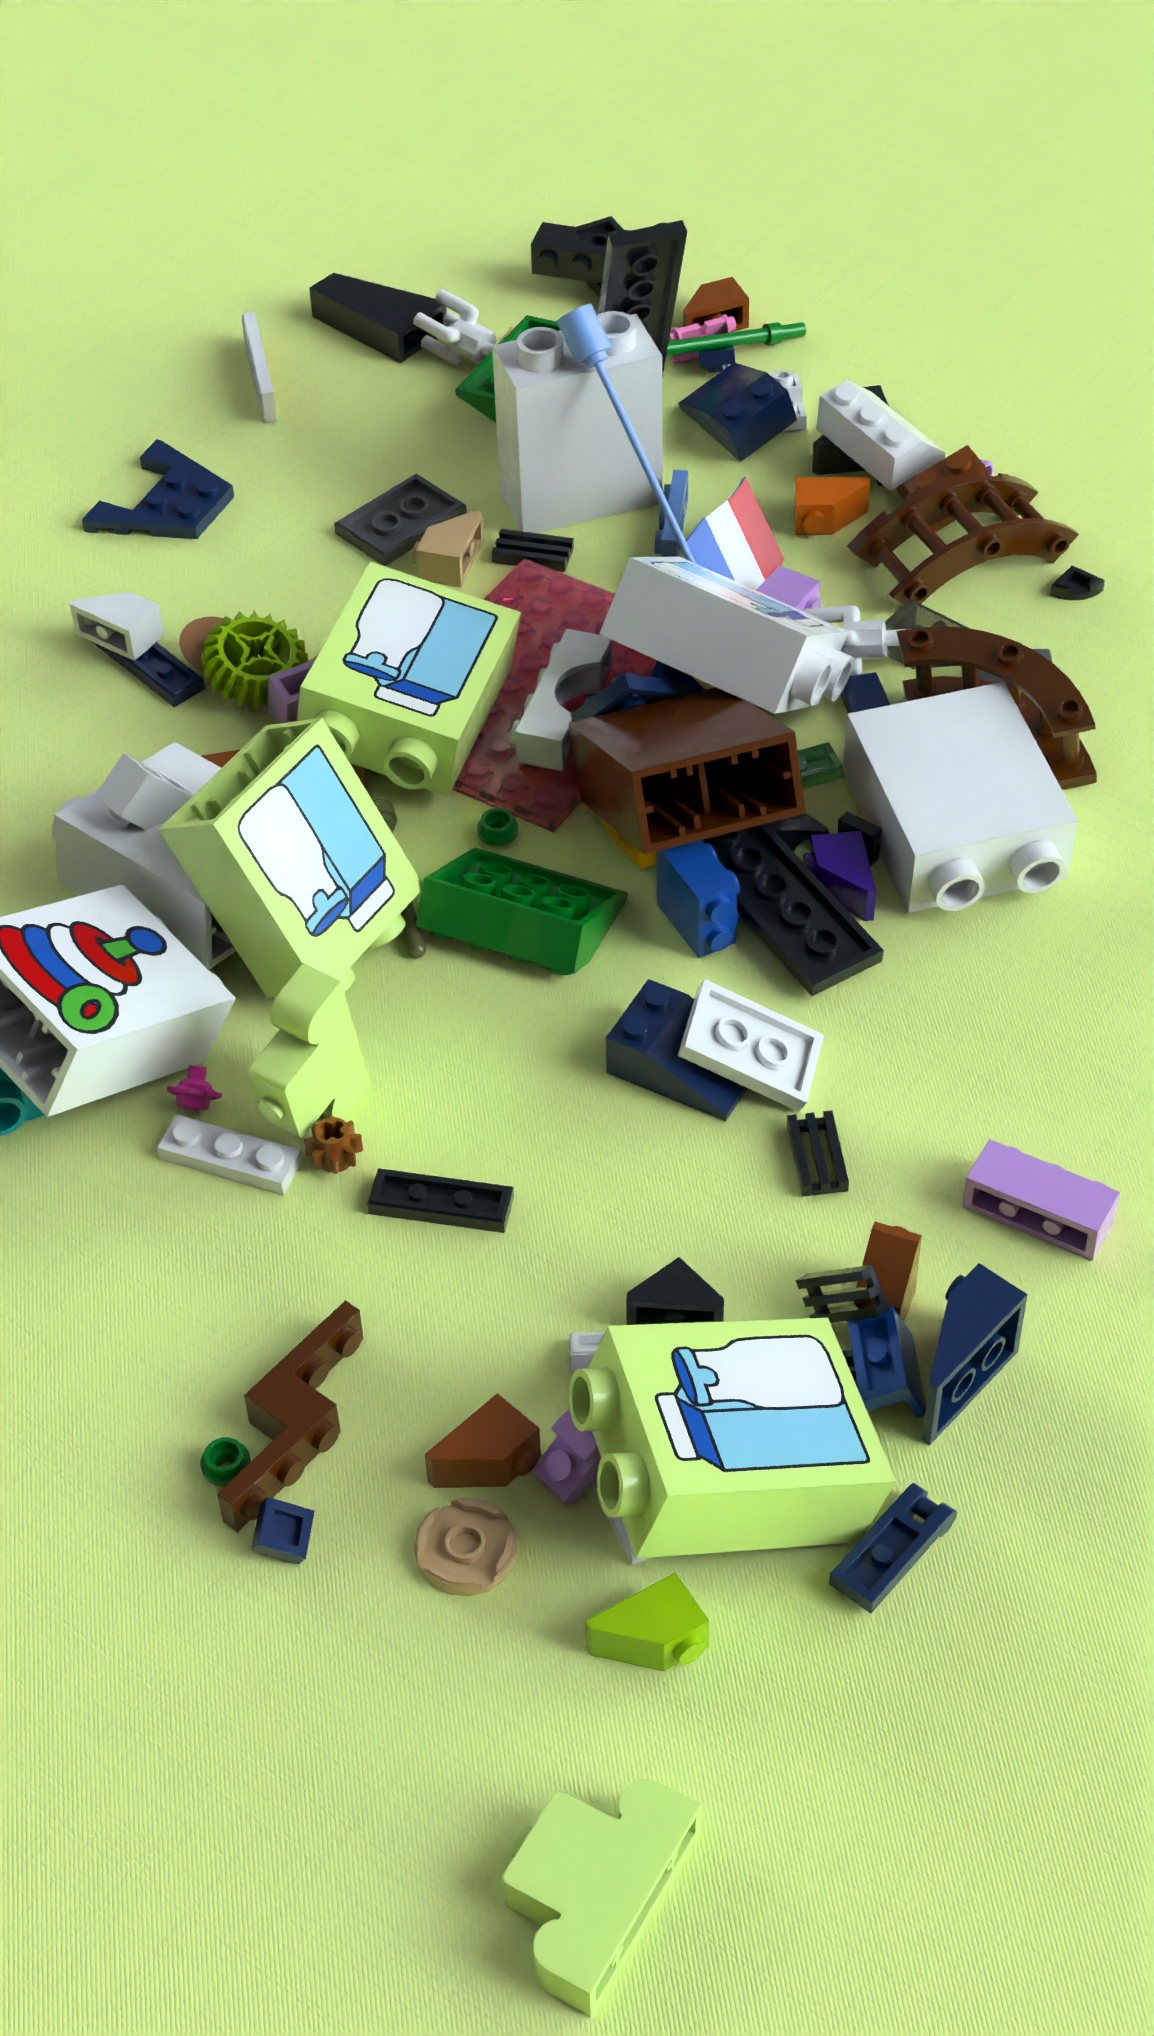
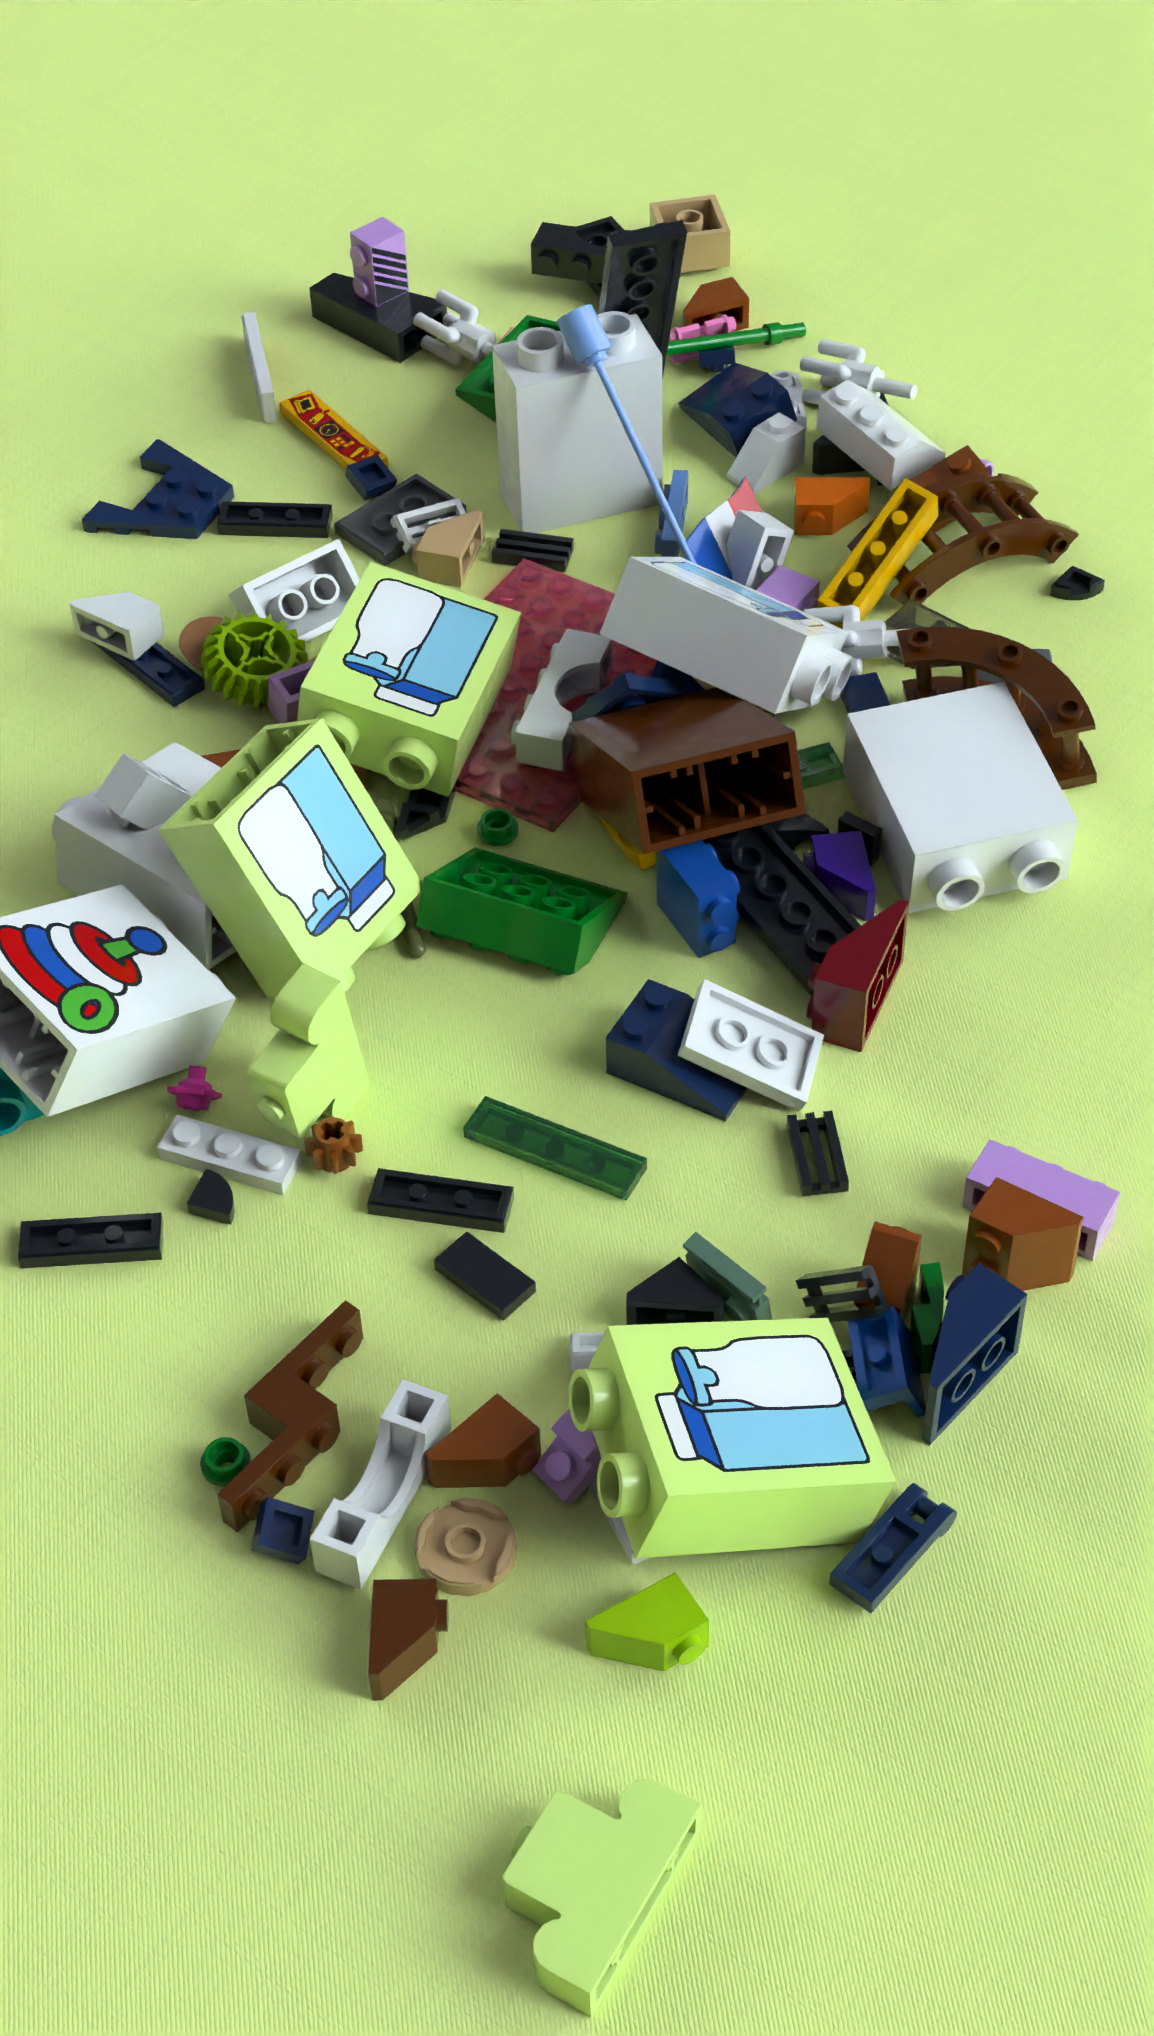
none -> black tile [18,1212,164,1269]
none -> black tile [187,1169,235,1225]
none -> black tile [217,501,333,538]
none -> white slope [229,539,360,642]
none -> tile [279,390,389,470]
none -> white arch [310,1379,451,1590]
none -> dark blue plate [345,455,397,501]
none -> lavender brick [350,217,409,307]
none -> reddish brown slope [368,1579,449,1701]
none -> white tile [390,498,466,554]
none -> black slope [395,784,456,839]
none -> black tile [434,1232,536,1321]
none -> clear green tile [463,1096,647,1201]
none -> tan brick [650,195,730,275]
none -> sand green plate [683,1232,773,1321]
none -> white slope [726,510,794,590]
none -> white slope [727,412,806,495]
none -> white plant [800,339,917,405]
none -> dark red slope [806,899,909,1052]
none -> yellow brick [818,478,938,629]
none -> green slope [910,1262,944,1374]
none -> dark orange slope [962,1177,1084,1291]

